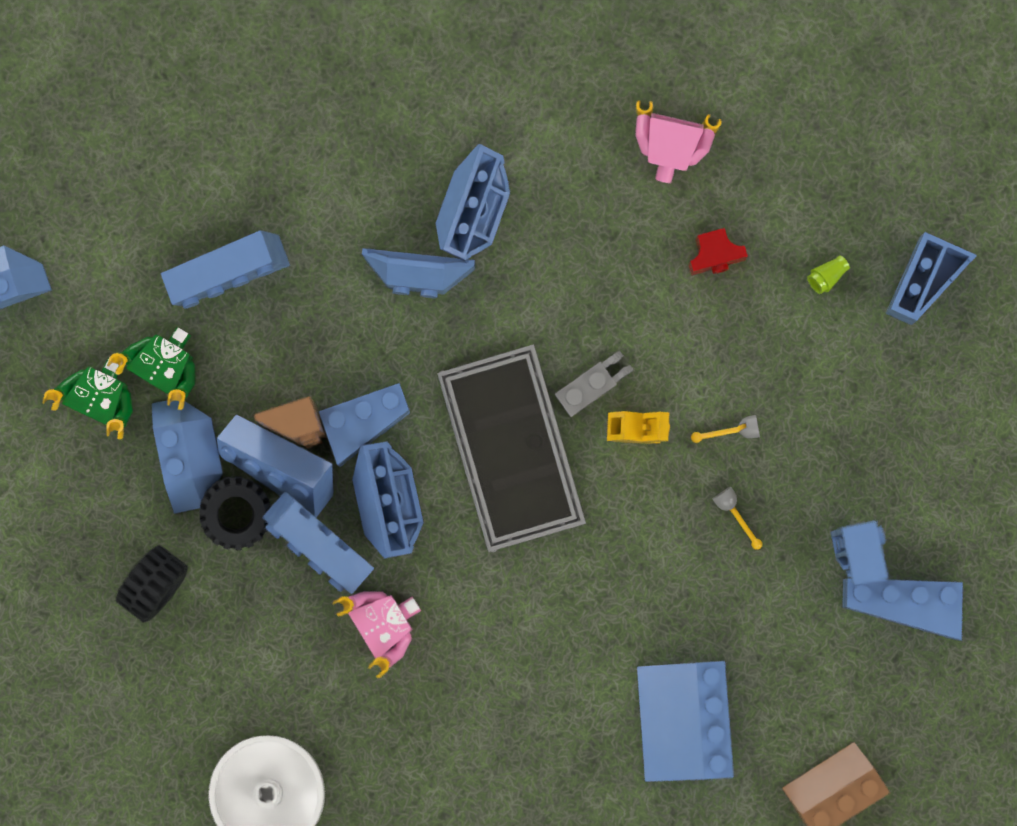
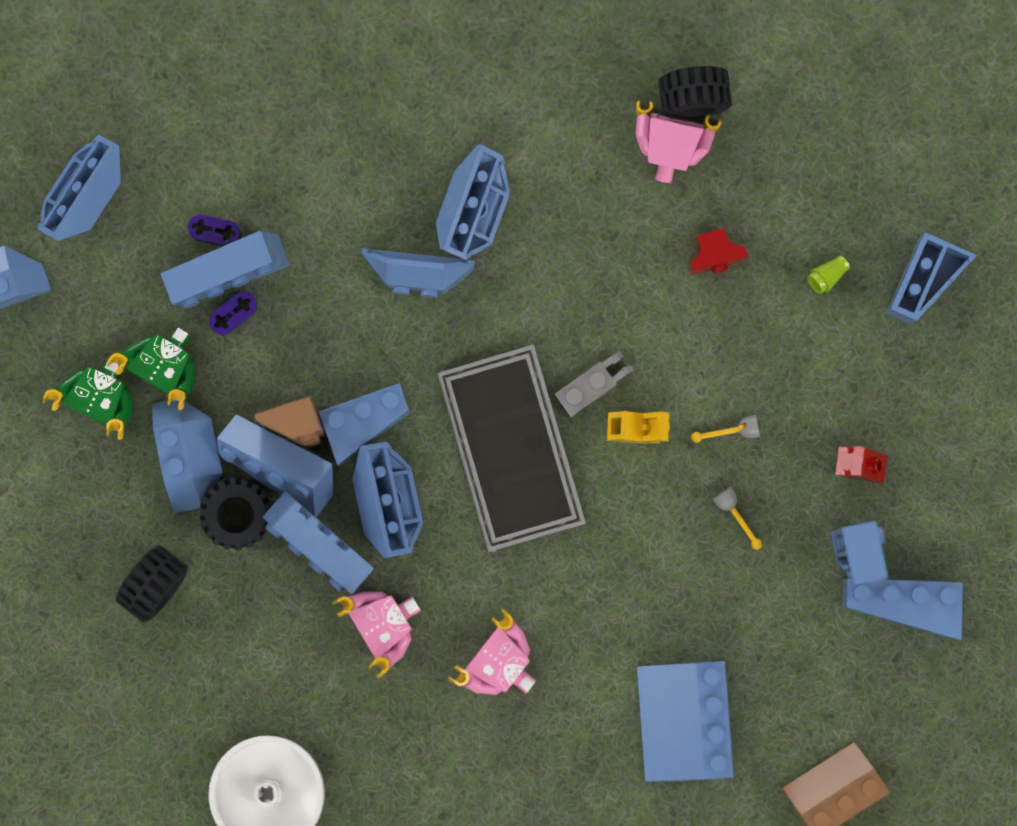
none -> medium blue wedge [38,135,121,241]
none -> dark purple beam [188,215,241,246]
none -> dark purple beam [209,292,258,336]
none -> bright pink torso [449,609,537,695]
none -> black tyre [658,66,732,119]
none -> red brick [835,446,887,484]

